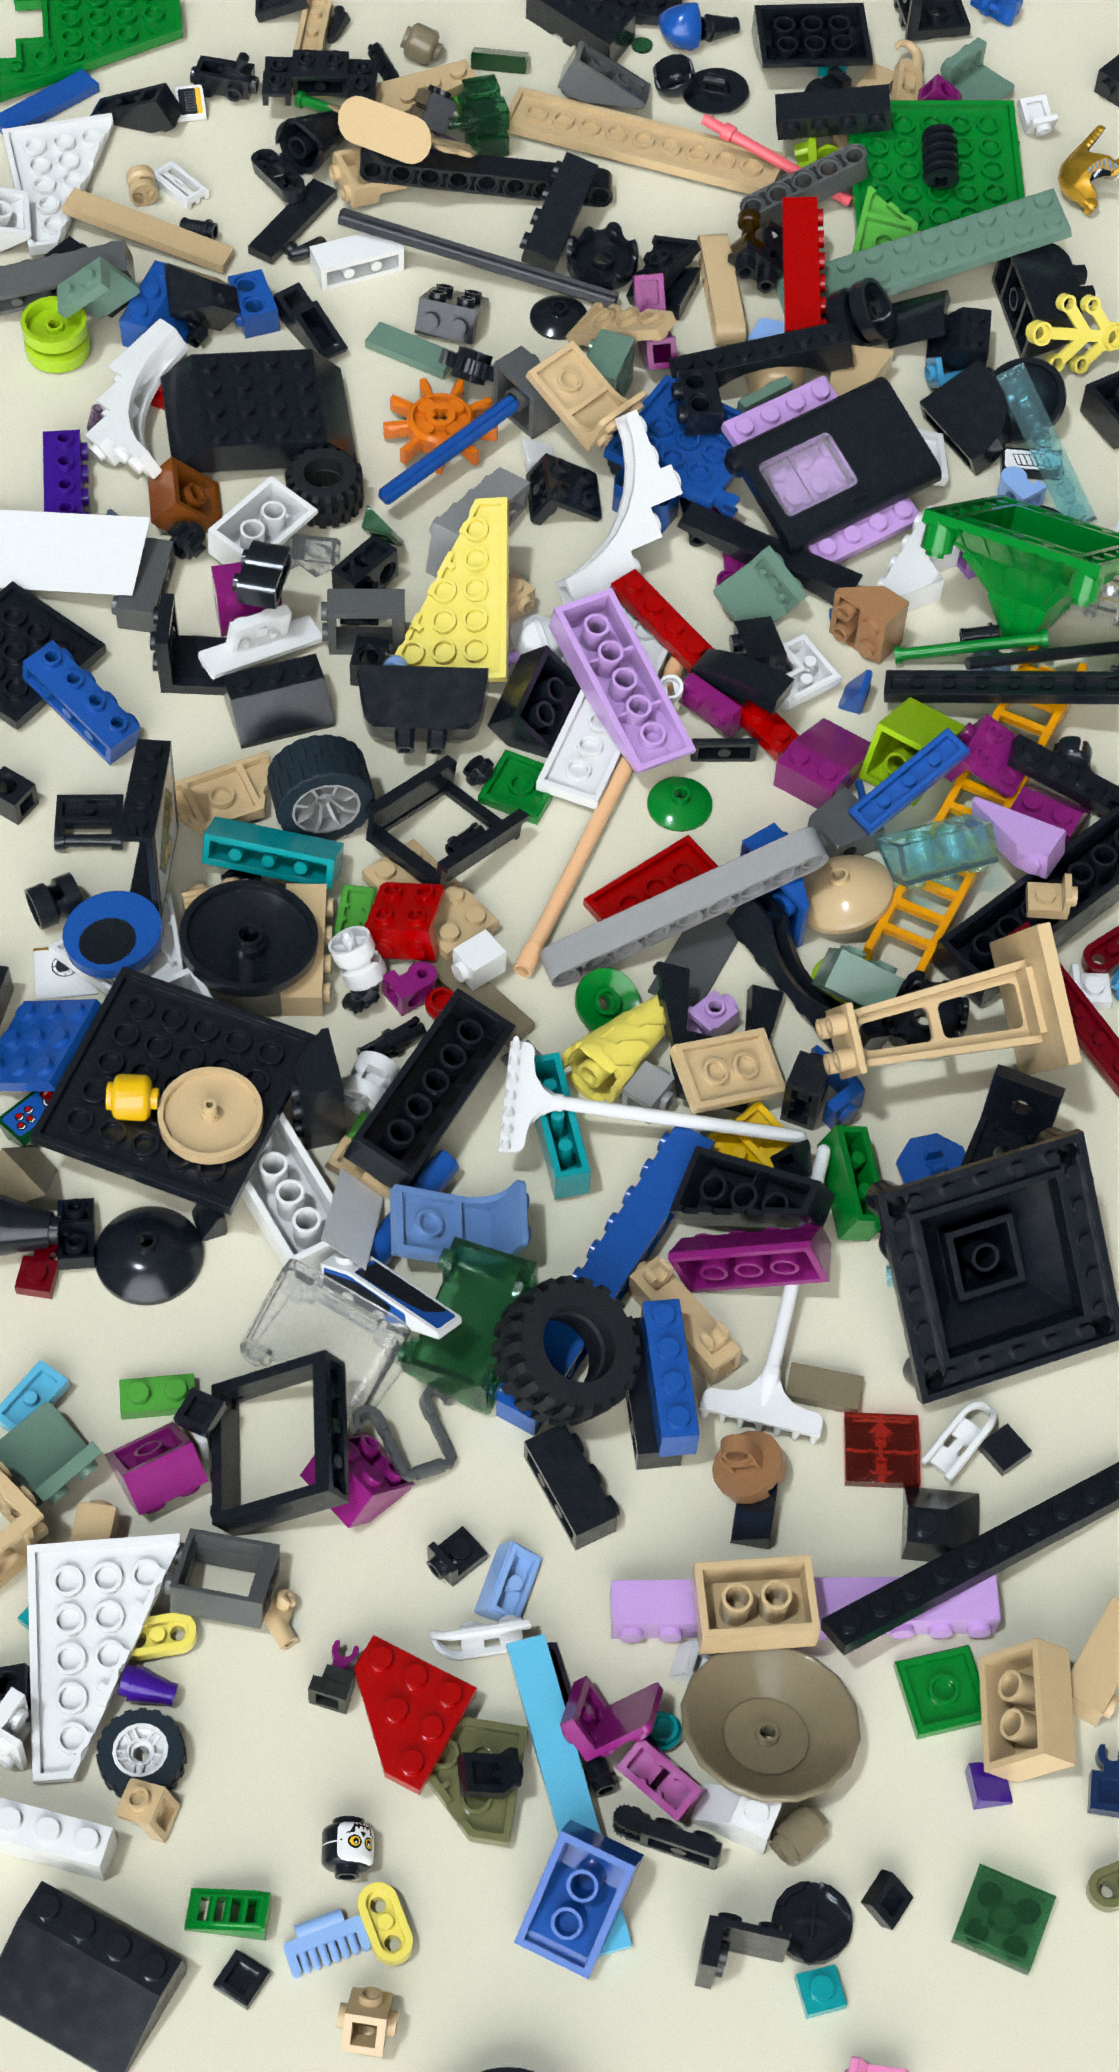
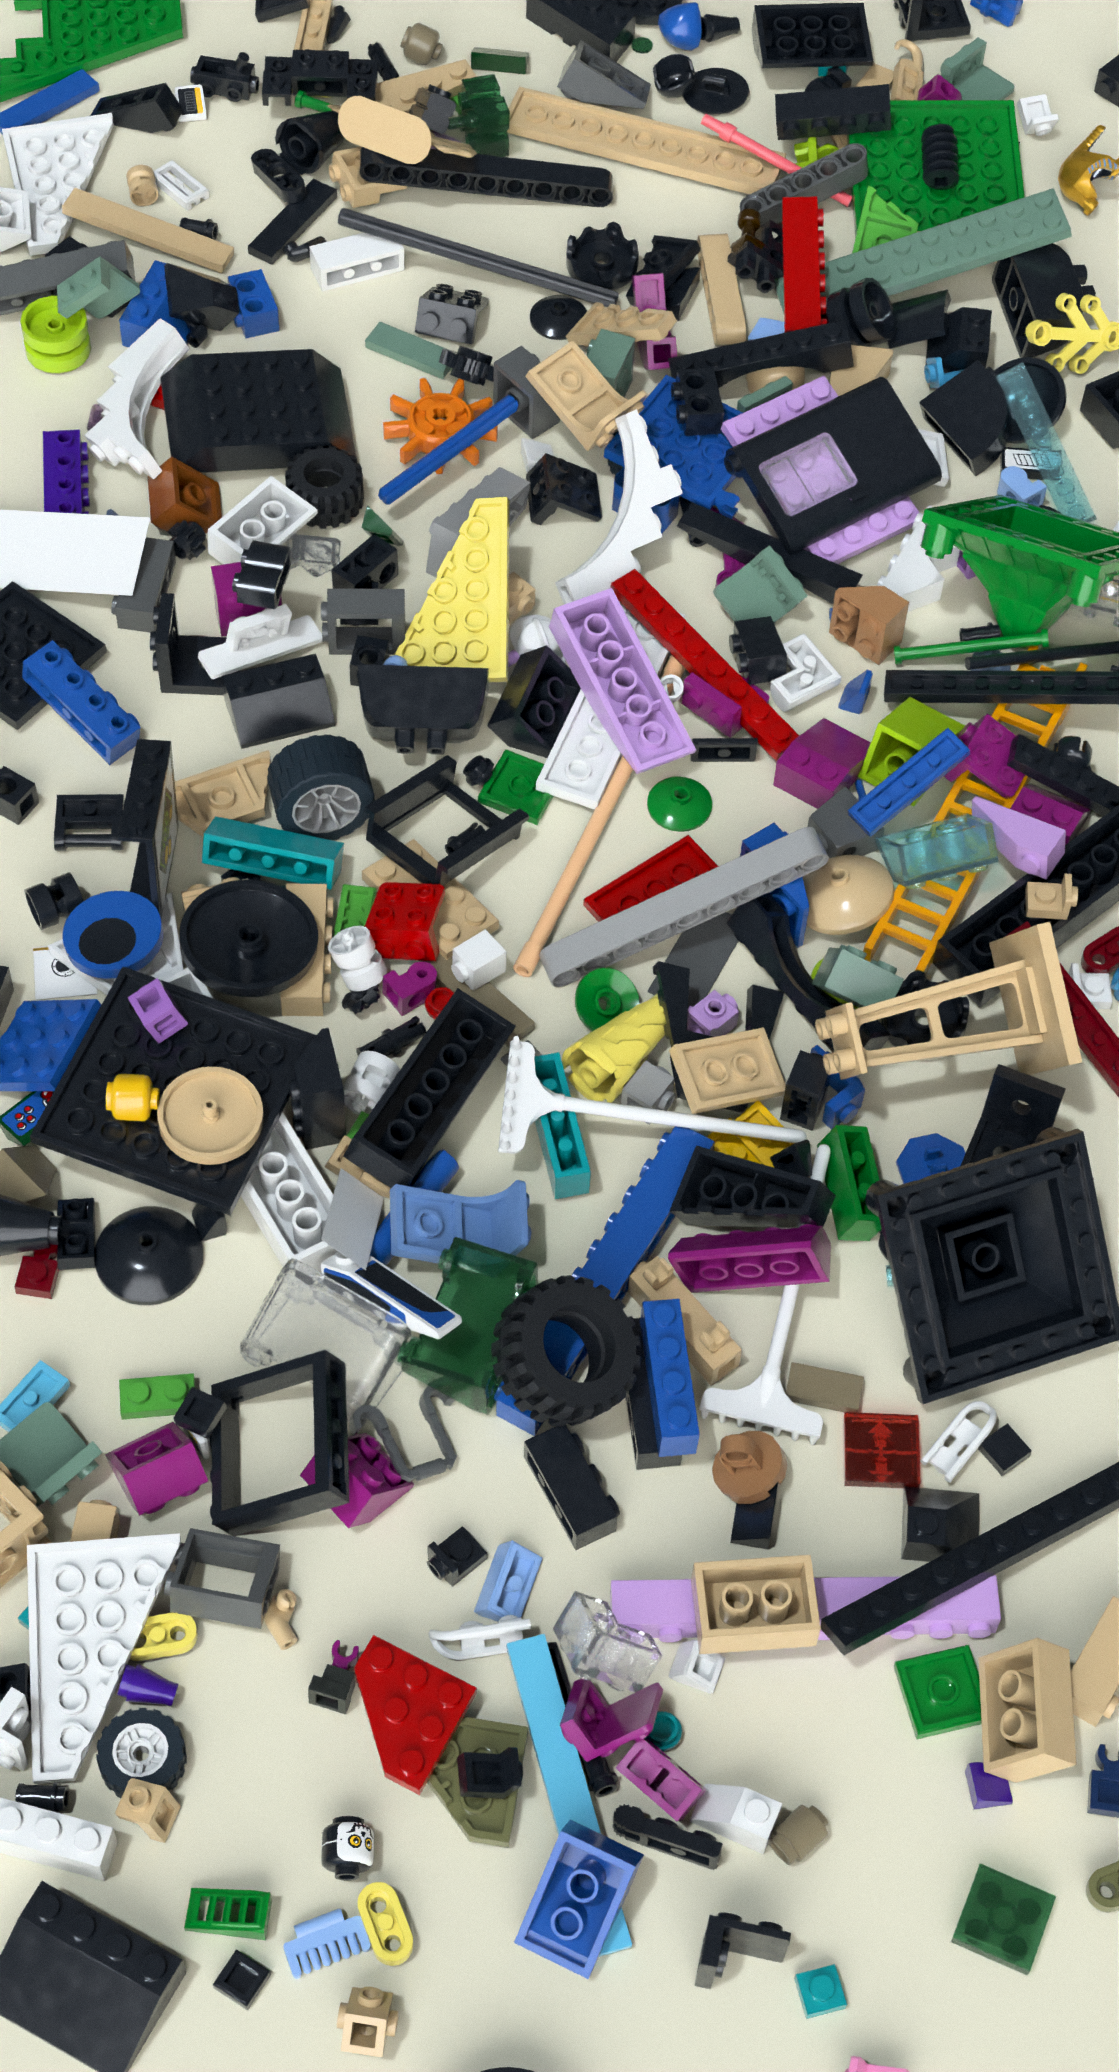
black slope [273,282,348,360] -> none
black brick [519,152,599,272] -> none
dark tan dish [680,1648,861,1802] -> none
black slope [690,648,794,715] -> none
black tile [771,1881,853,1965] -> none
black plate [861,1869,914,1930] -> none
none -> black pin [15,1782,69,1813]
none -> medium lavender brick [128,978,188,1043]
none -> clear brick [553,1591,662,1692]

